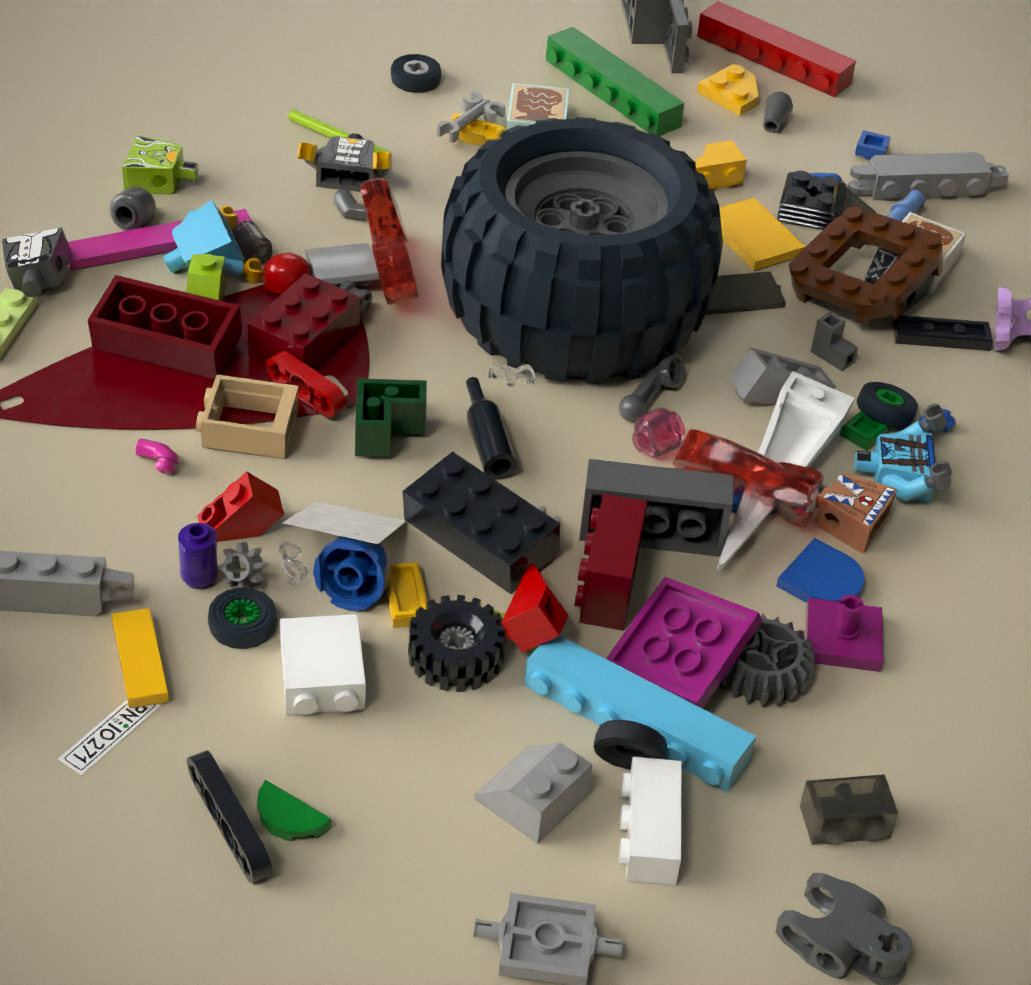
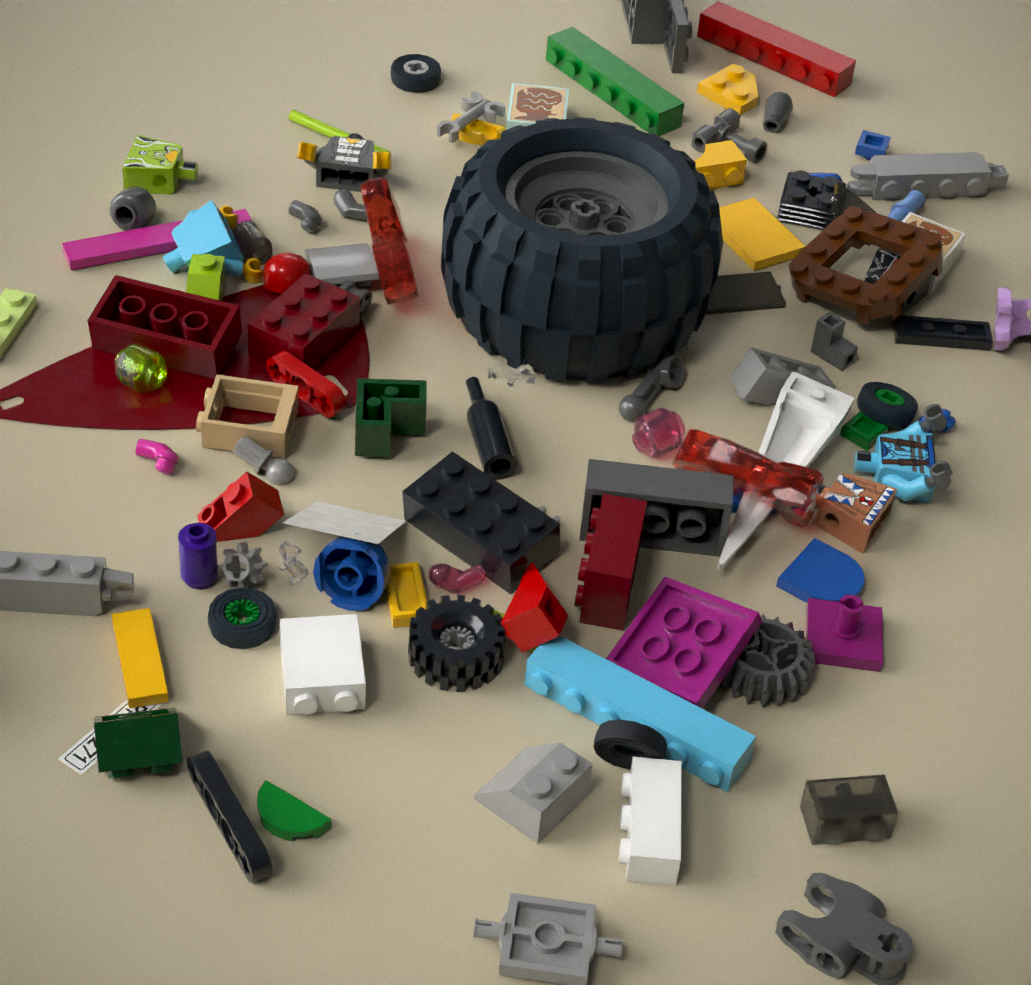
dark grey torso [2,227,72,297] -> none
none -> dark green slope [94,707,183,778]
none -> clear neon green head [115,343,167,393]
none -> light grey axle [233,437,294,486]
none -> dark grey arm [289,200,322,233]
none -> clear pink arm [428,563,486,594]
none -> dark grey bar [691,108,768,163]

